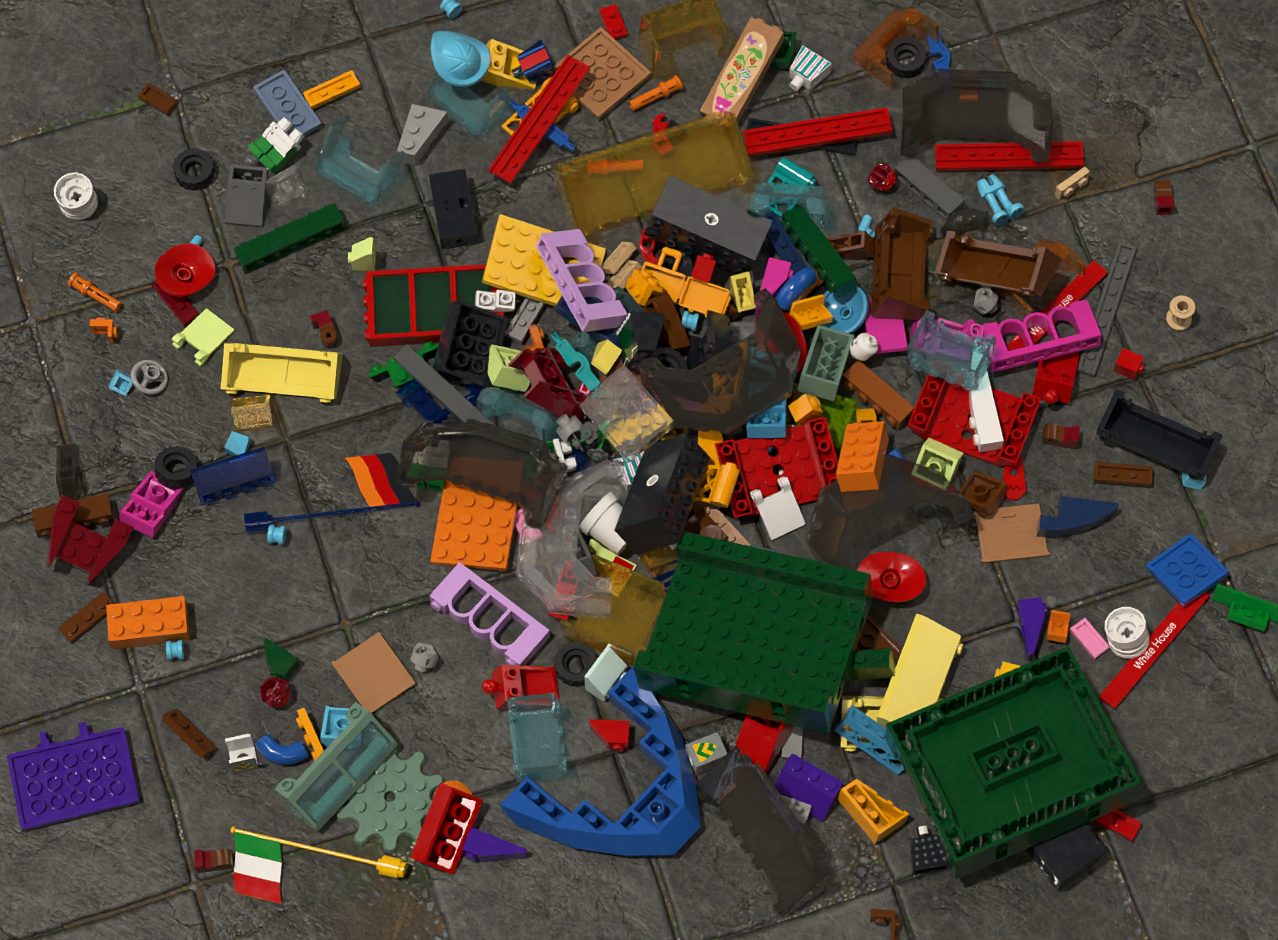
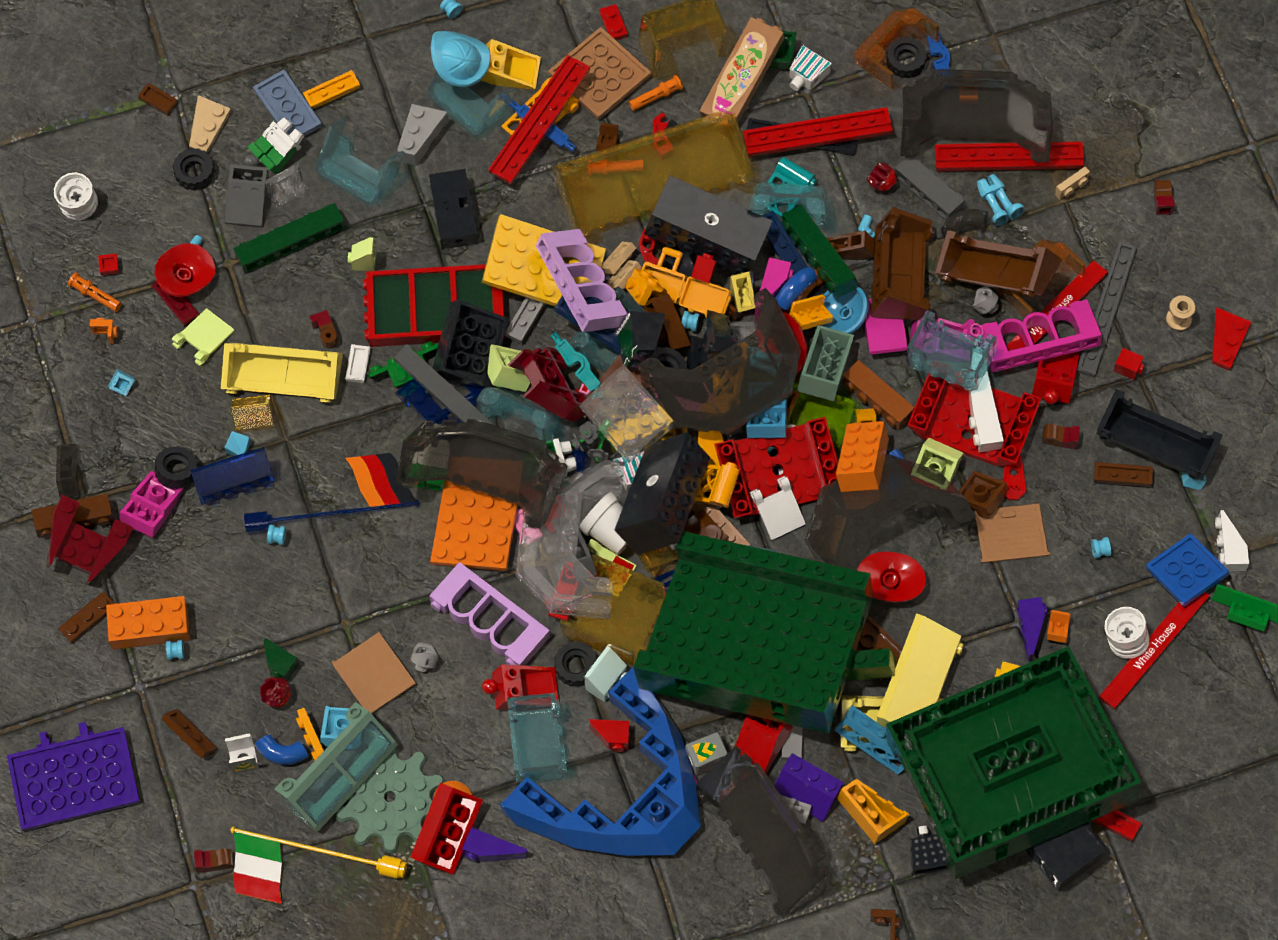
light grey piece [131,360,168,395] -> none
white slope [475,290,515,312] -> none
torso [511,40,556,84] -> none
orange bracket [522,324,544,351] -> none
light grey piece [556,414,583,443] -> none
light yellow slope [591,339,622,374] -> none
light orange slope [788,394,823,424] -> none
white head [850,333,878,361] -> none
dark blue slope [1036,496,1119,537] -> none
bright pink tile [1069,618,1110,660] -> none
none -> red plate [98,253,119,275]
none -> tan wing [189,95,231,154]
none -> white tile [345,344,371,383]
none -> reddish brown bracket [596,123,619,153]
none -> medium azure wheel [1091,537,1111,559]
none -> red wing [1212,307,1251,371]
none -> white slope [1215,510,1249,571]

